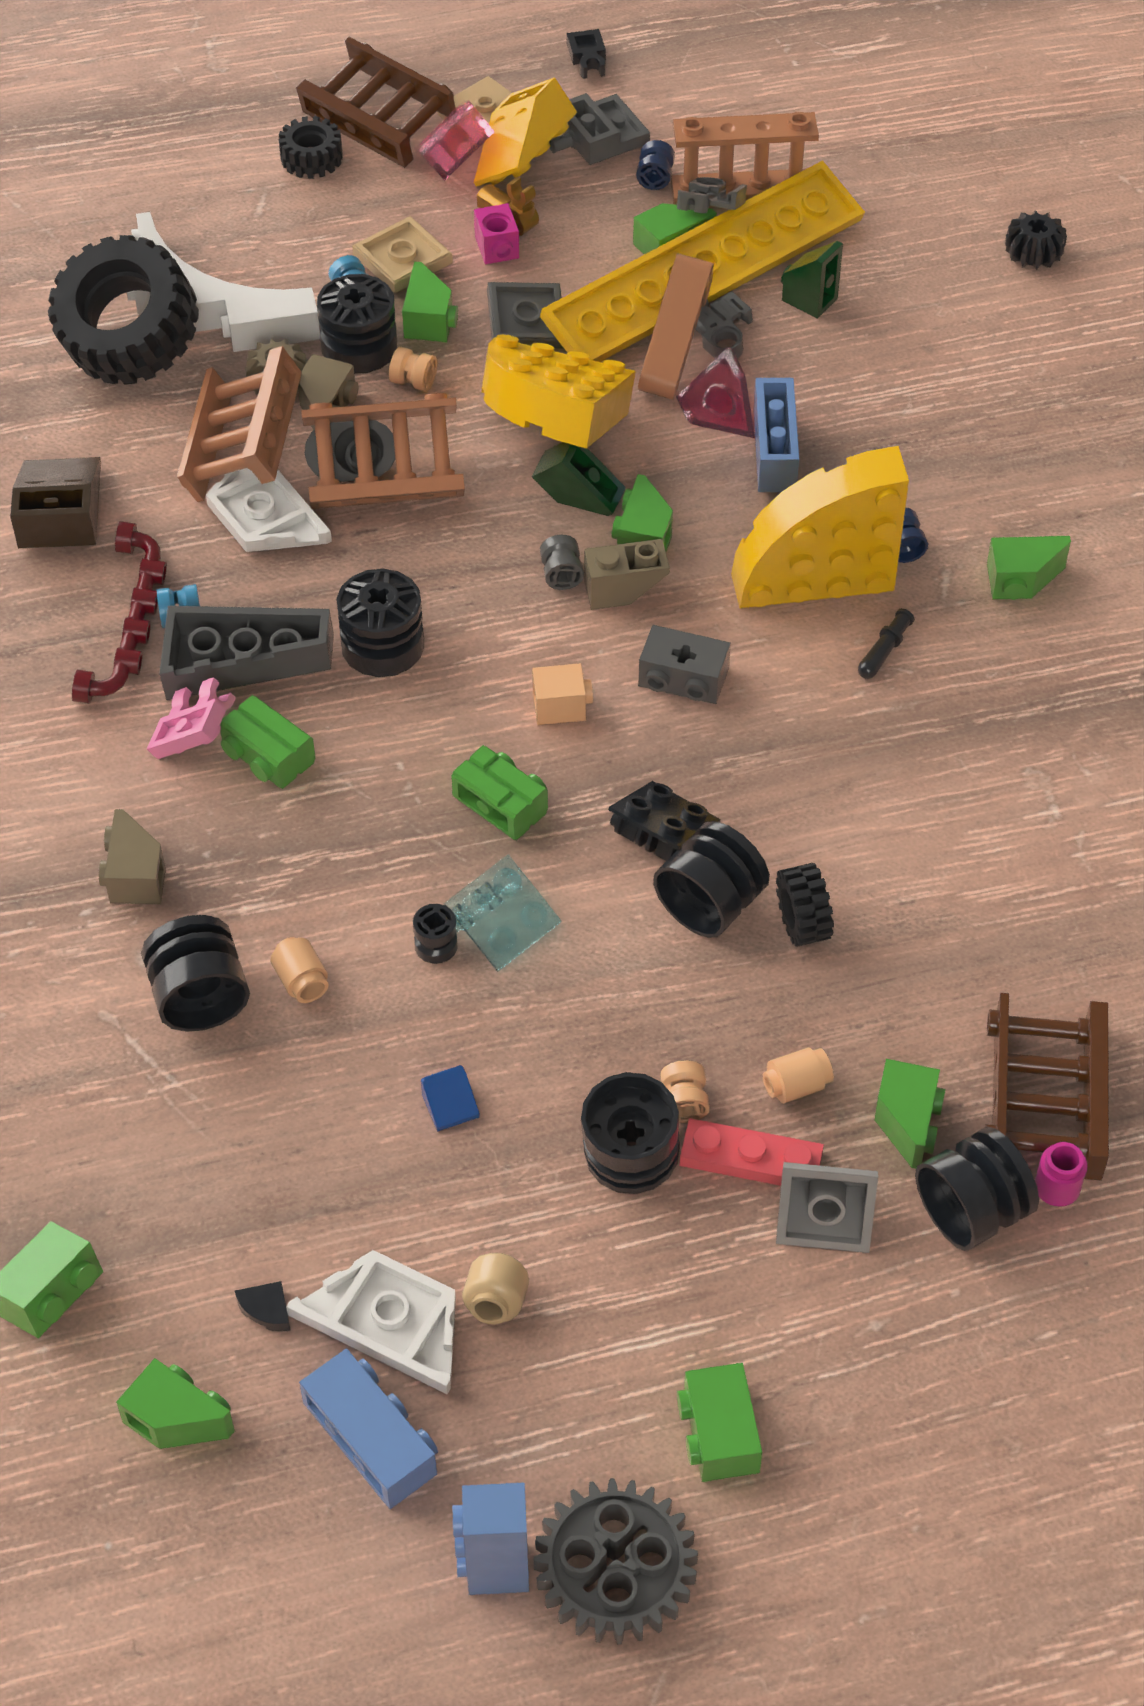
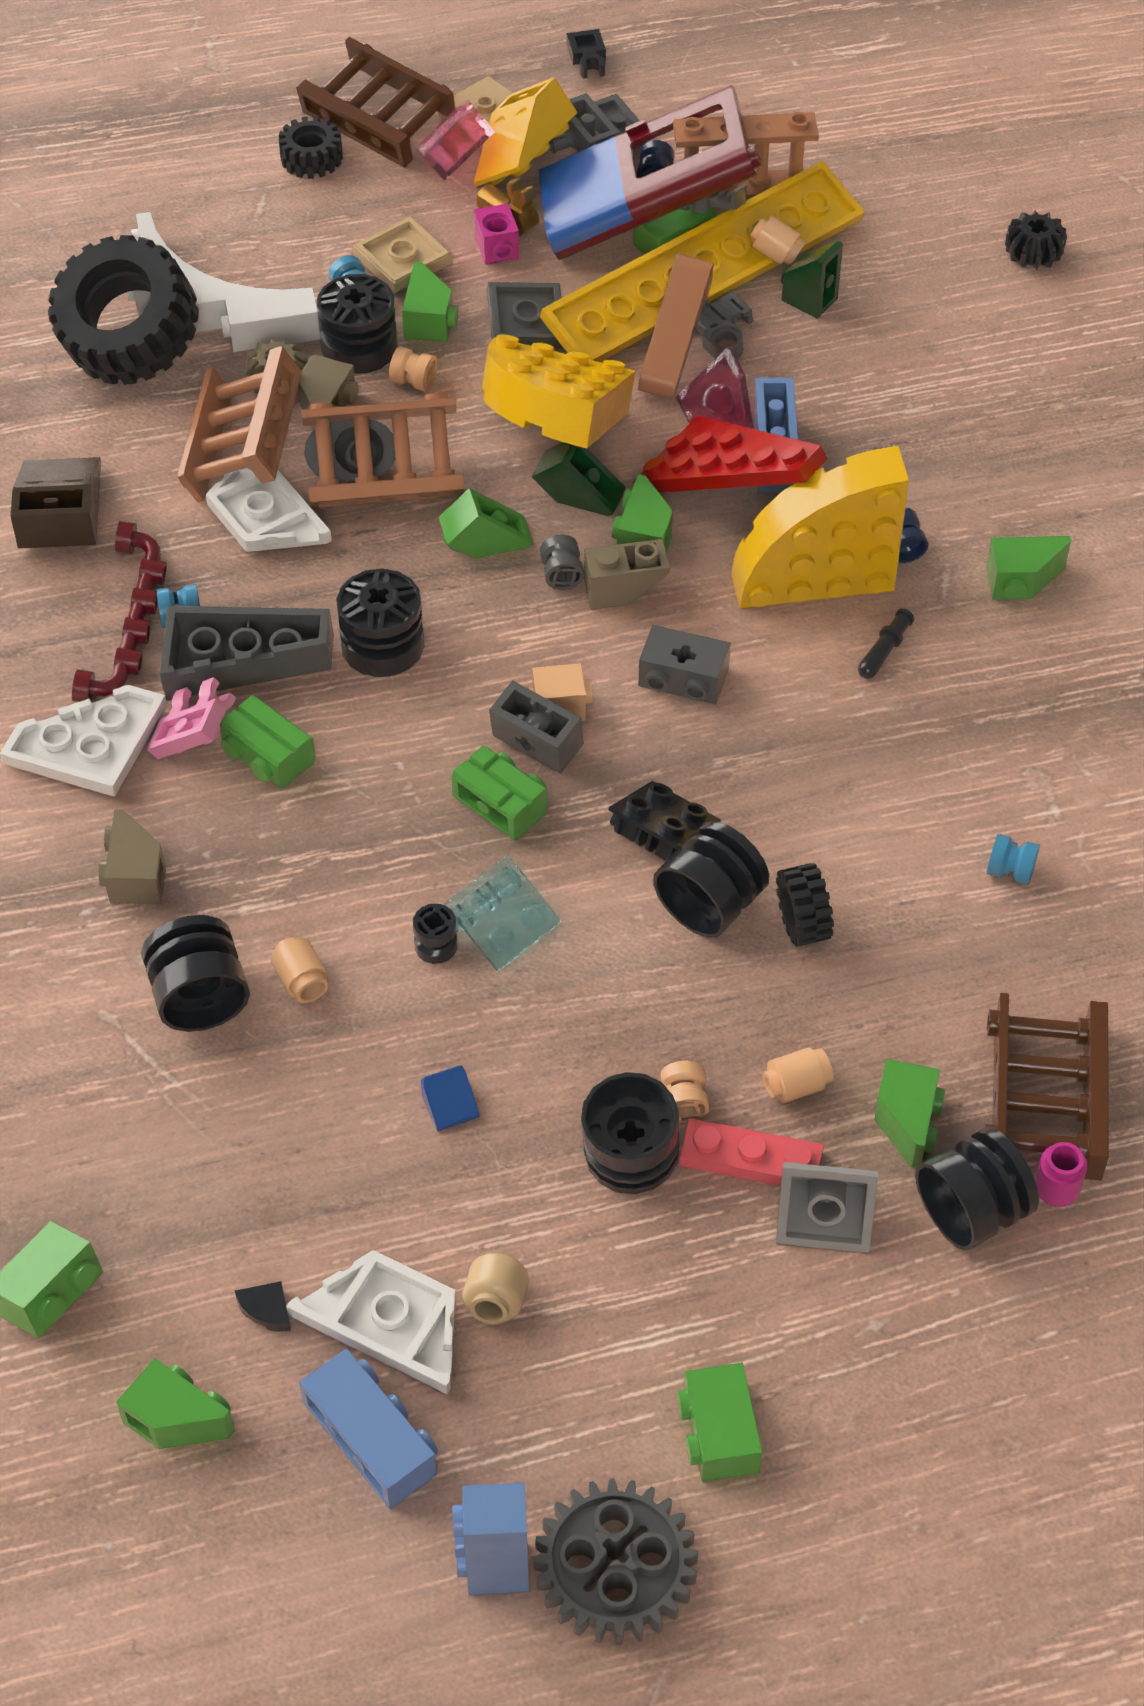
none -> white plate [0,685,167,797]
none -> bright green slope [438,488,533,558]
none -> dark grey brick [489,680,584,774]
none -> piece [538,85,762,260]
none -> red wing [633,415,828,493]
none -> light nougat brick [750,215,806,265]
none -> dark azure wheel [987,833,1040,886]

